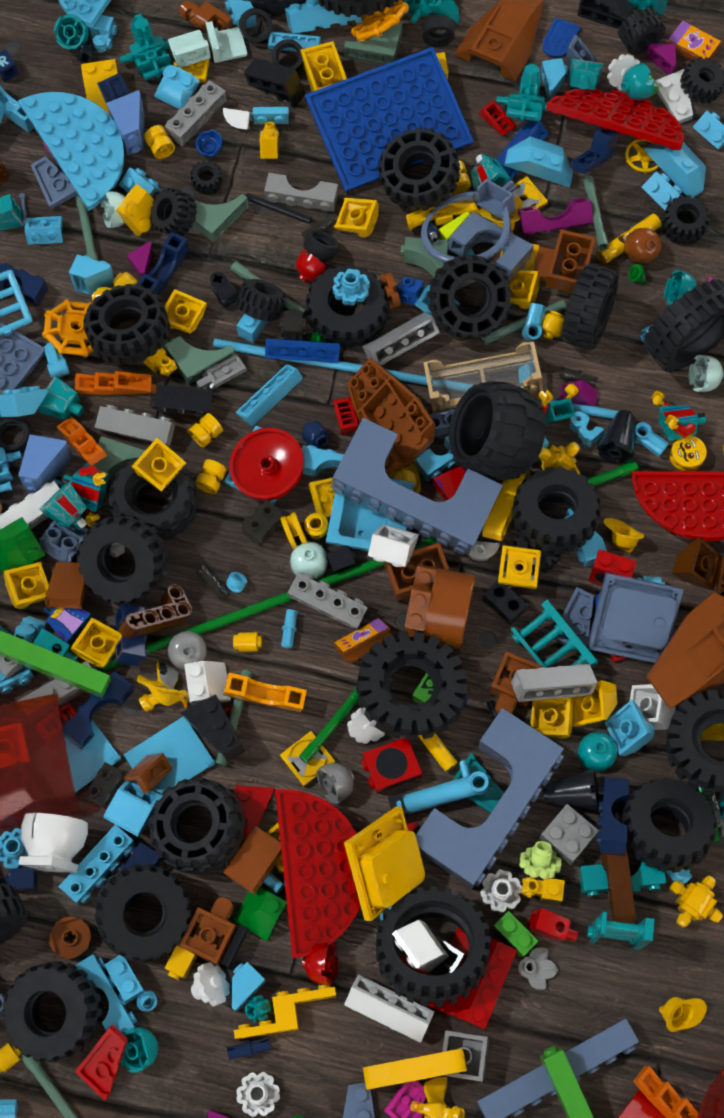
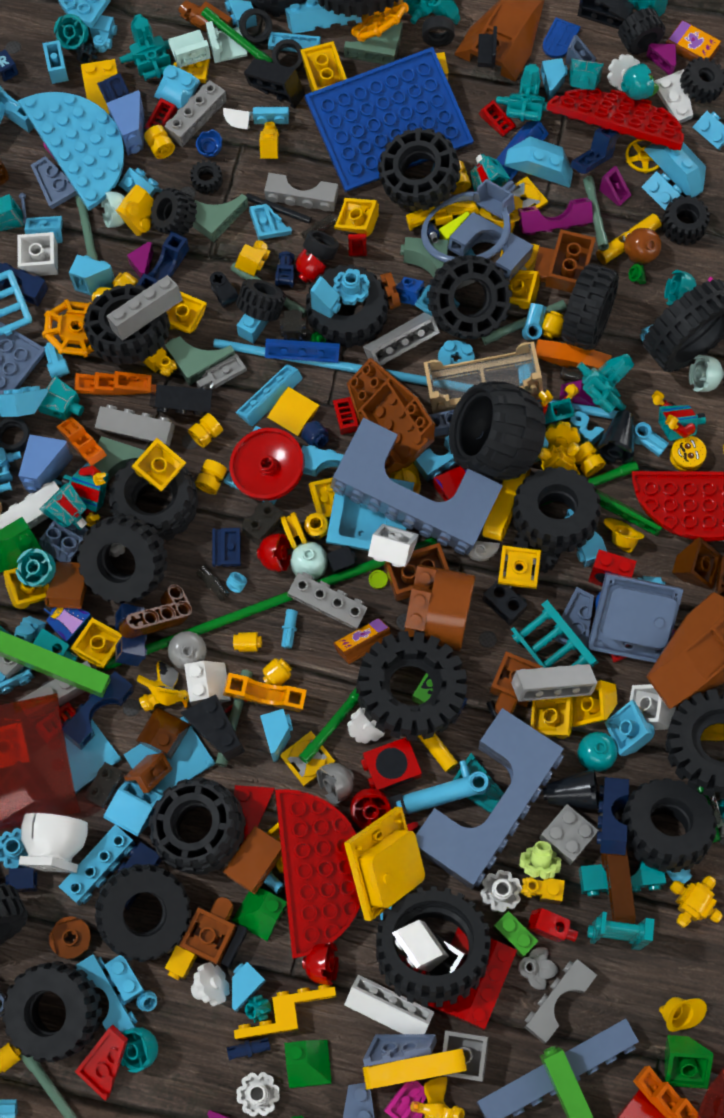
none -> teal cylinder [16,548,56,587]
none -> white slope [18,232,58,276]
none -> medium azure brick [42,40,69,84]
none -> light grey brick [106,275,183,341]
none -> reddish brown slope [136,707,191,760]
none -> red slope [144,98,178,130]
none -> green piece [201,7,273,63]
none -> dark blue plate [212,528,241,567]
none -> yellow brick [234,240,271,276]
none -> medium azure wing [249,204,292,240]
none -> red cylinder [257,533,291,572]
none -> medium azure slope [260,709,293,762]
none -> yellow head [263,658,292,686]
none -> yellow slope [267,387,320,437]
none -> dark blue connector [275,251,295,288]
none -> green slope [284,1040,332,1088]
none -> medium azure slope [310,277,341,318]
none -> red slope [348,234,367,256]
none -> red cylinder [350,788,391,829]
none -> sand blue wing [363,1034,437,1067]
none -> lime piece [369,570,388,589]
none -> medium azure plate [438,340,475,377]
none -> black panel [477,26,497,68]
none -> light grey arch [524,959,597,1044]
none -> orange slope [536,339,612,369]
none -> yellow plant [545,421,581,449]
none -> yellow wheel [574,441,606,477]
none -> teal piece [577,354,634,413]
none -> green slope [596,490,662,536]
none -> magenta slope [599,166,631,206]
none -> green slope [665,1035,714,1089]

